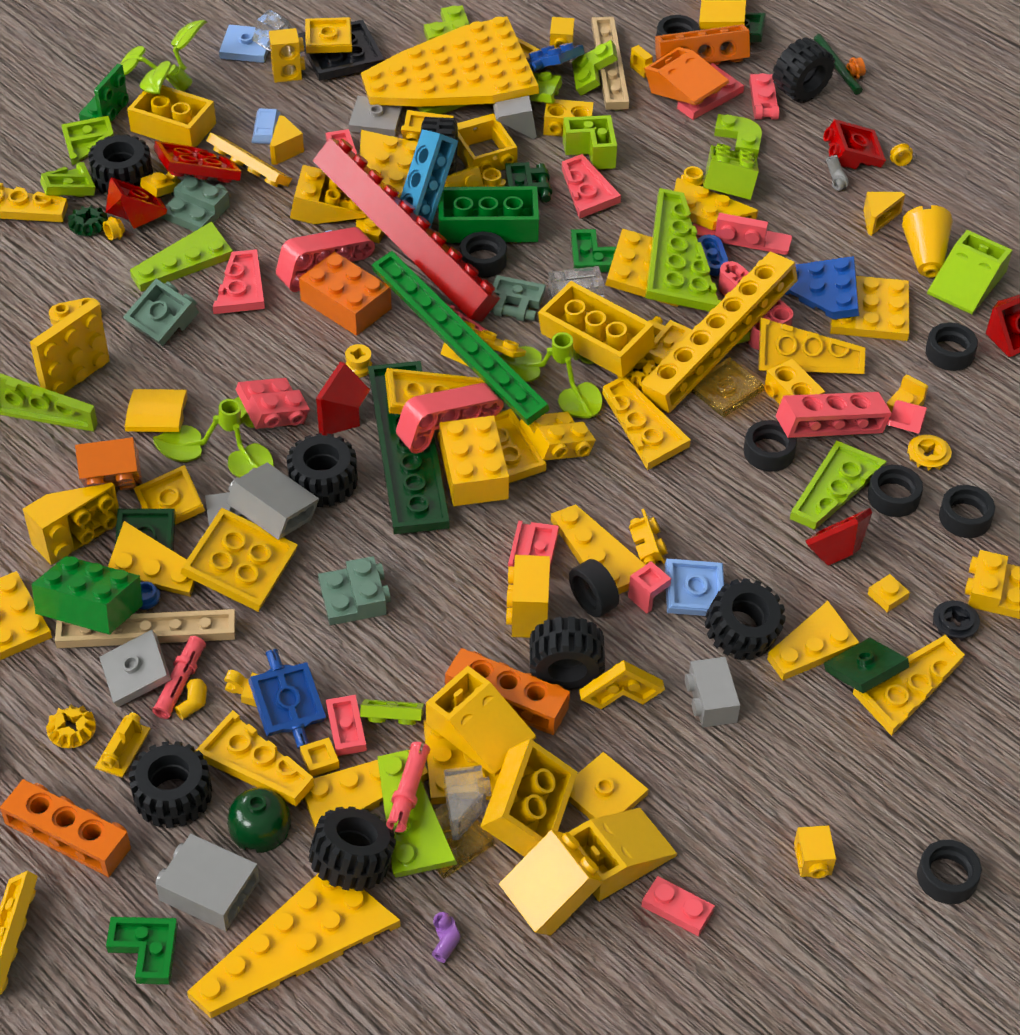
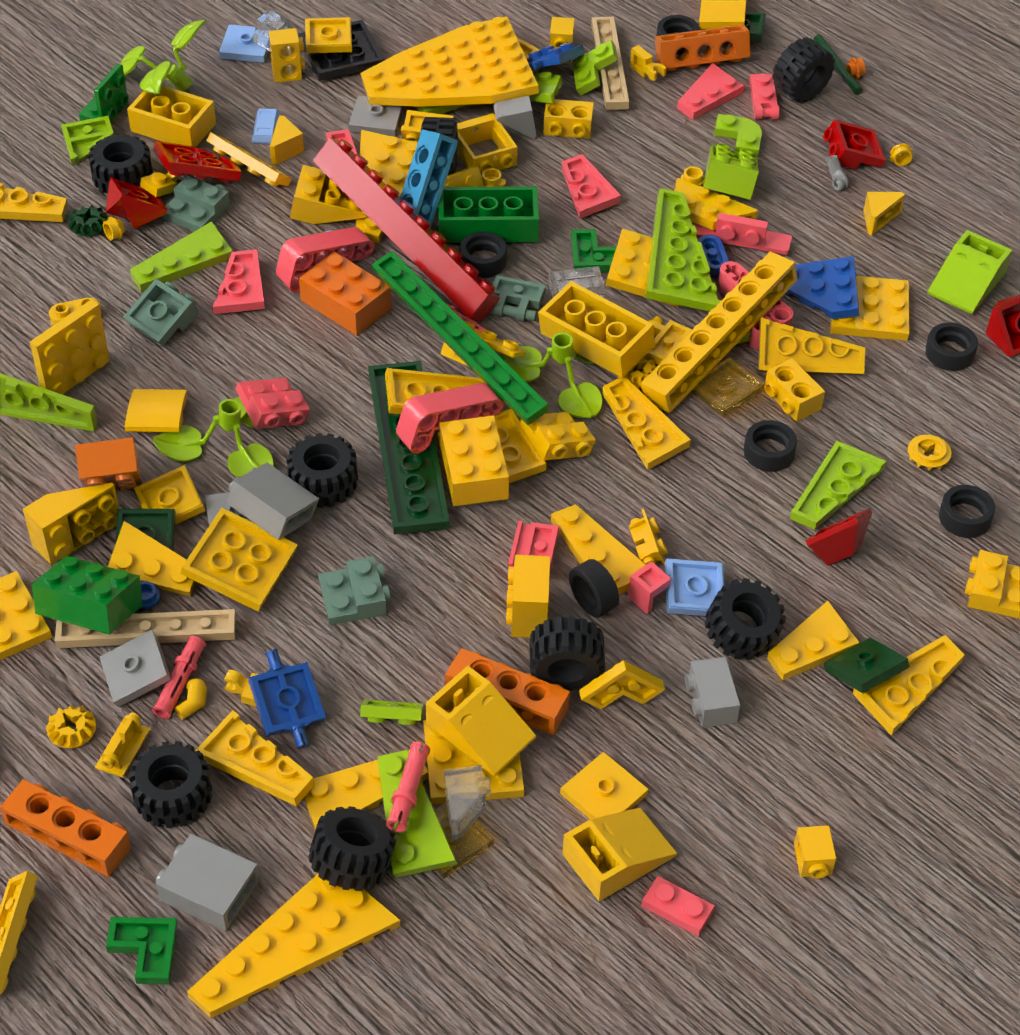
lime wing [40,162,96,197] -> none
dark green cylinder [227,788,291,853] -> none
yellow plate [300,737,340,777] -> none
red slope [316,362,370,436] -> none
coral plate [326,695,367,756] -> none
yellow wheel [345,344,372,378] -> none
lime plate [424,5,470,41] -> none
medium lavender arm [432,912,460,963] -> none
yellow brick [480,739,578,857] -> none
yellow brick [499,830,604,936] -> none
dark green plate [505,162,552,202] -> none
lime brick [562,115,617,170] -> none
orange slope [644,47,729,105] -> none
coral brick [776,392,892,438] -> none
black tyre [868,464,923,517] -> none
yellow plate [868,574,910,612] -> none
yellow bracket [886,374,928,413] -> none
coral panel [887,400,927,434] -> none
yellow cone [902,205,953,278] -> none
black tyre [917,840,982,904] -> none
black gear [933,600,980,642] -> none

